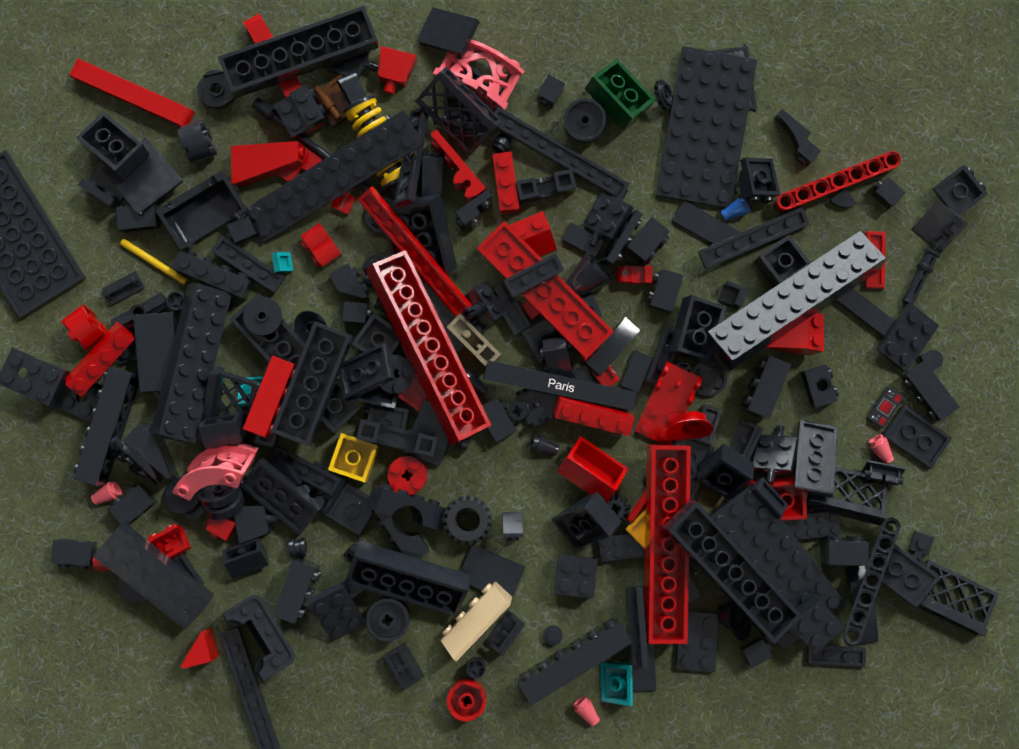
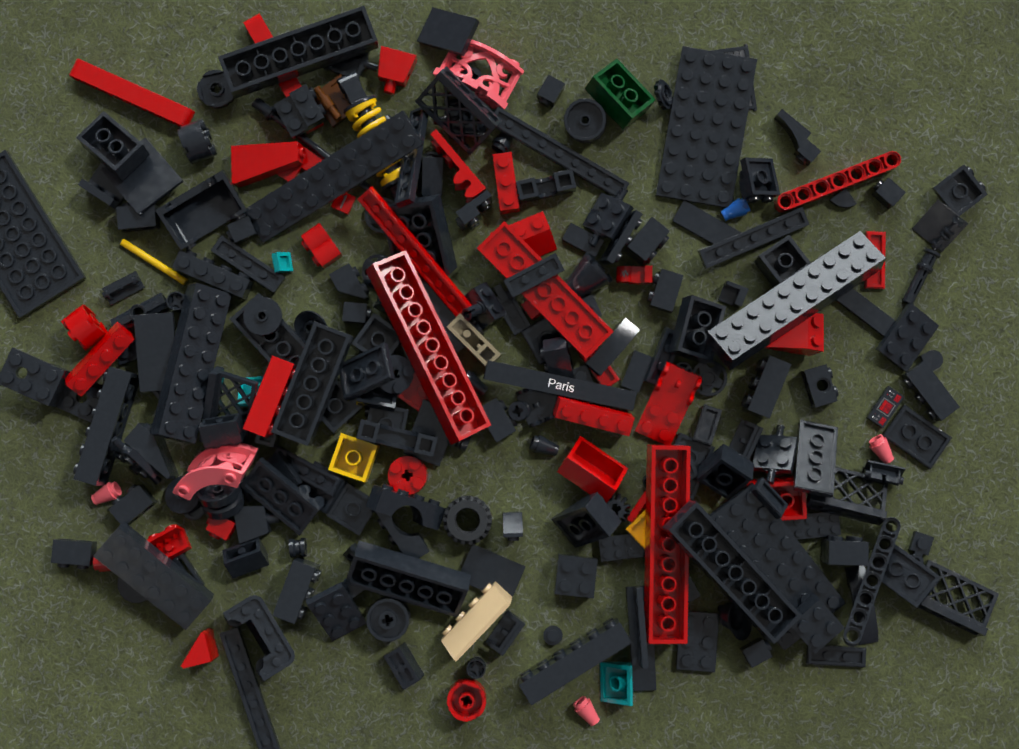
red piece [666,411,713,441] -> none

